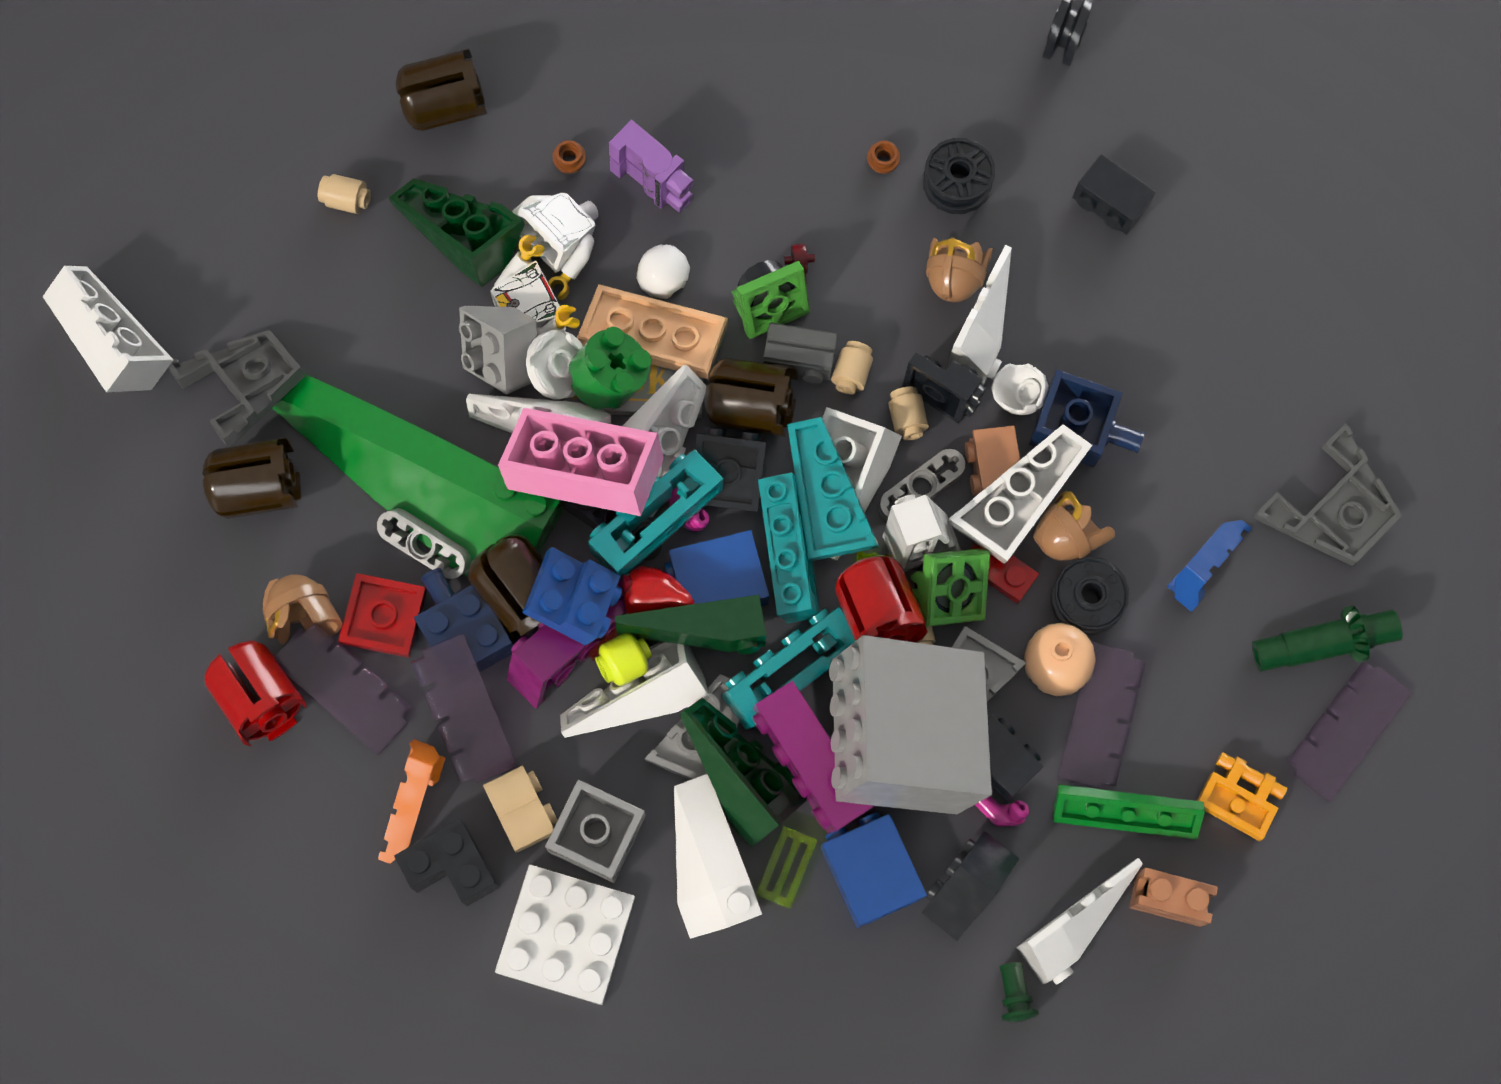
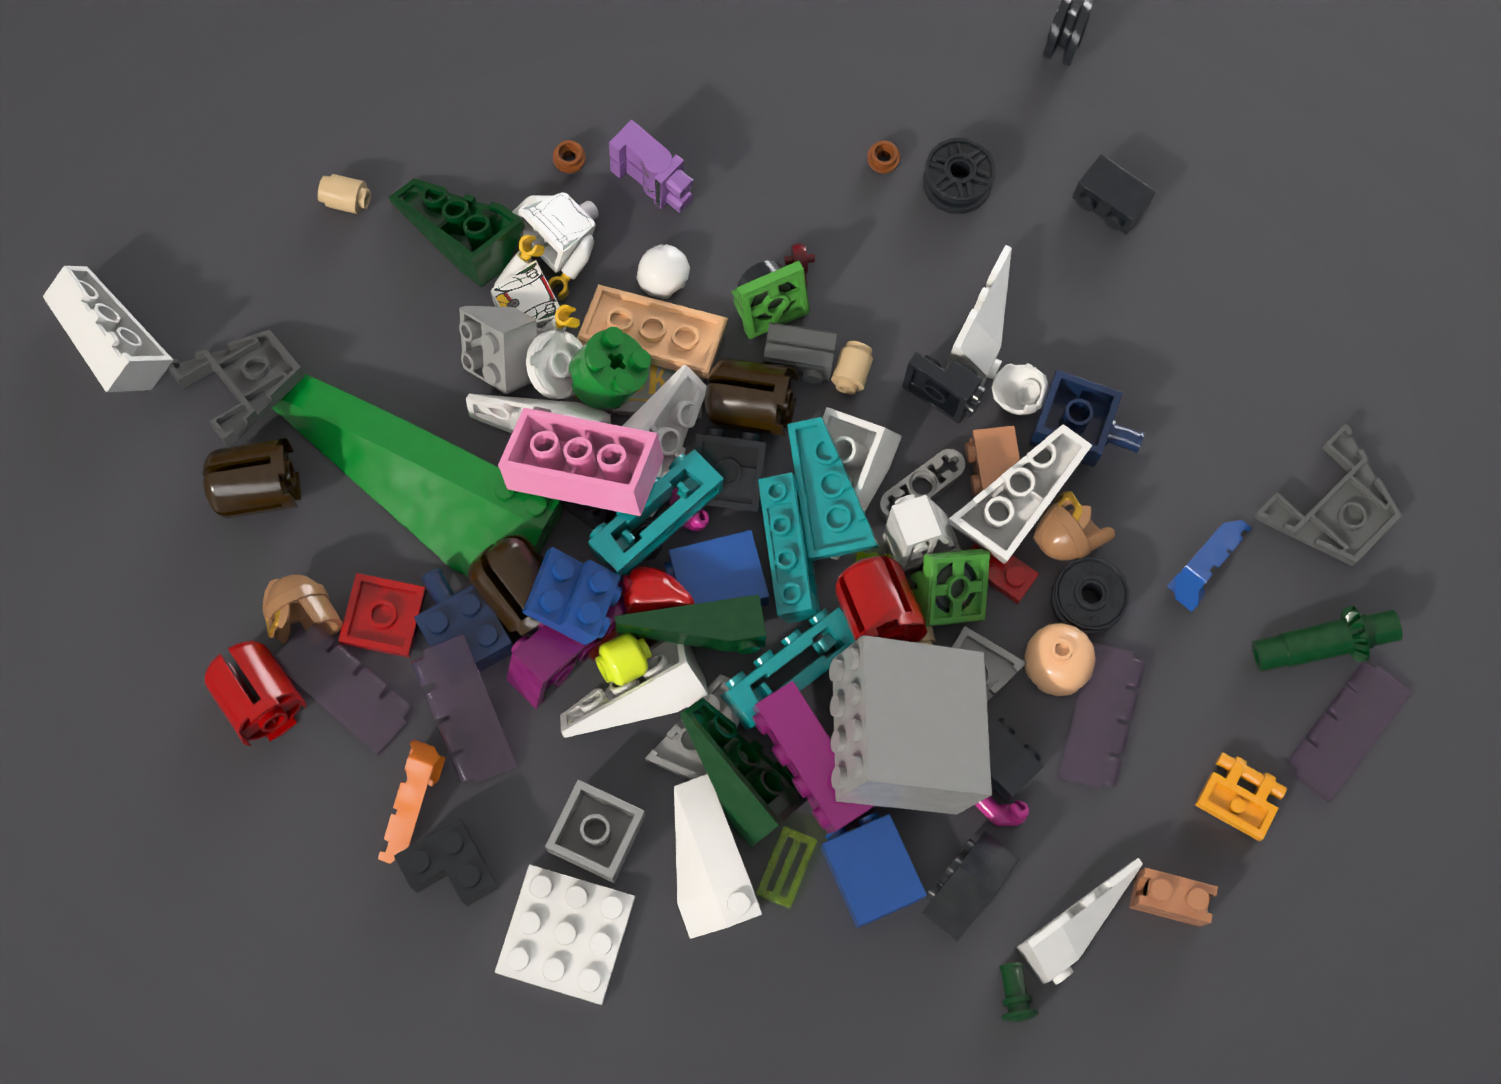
light grey beam [377,508,471,579] -> none
dark brown cylinder [395,49,488,131] -> none
tan brick [483,765,558,854] -> none
tan brick [888,387,929,441] -> none
medium nougat helmet [926,238,993,302] -> none
green plate [1052,784,1205,840] -> none

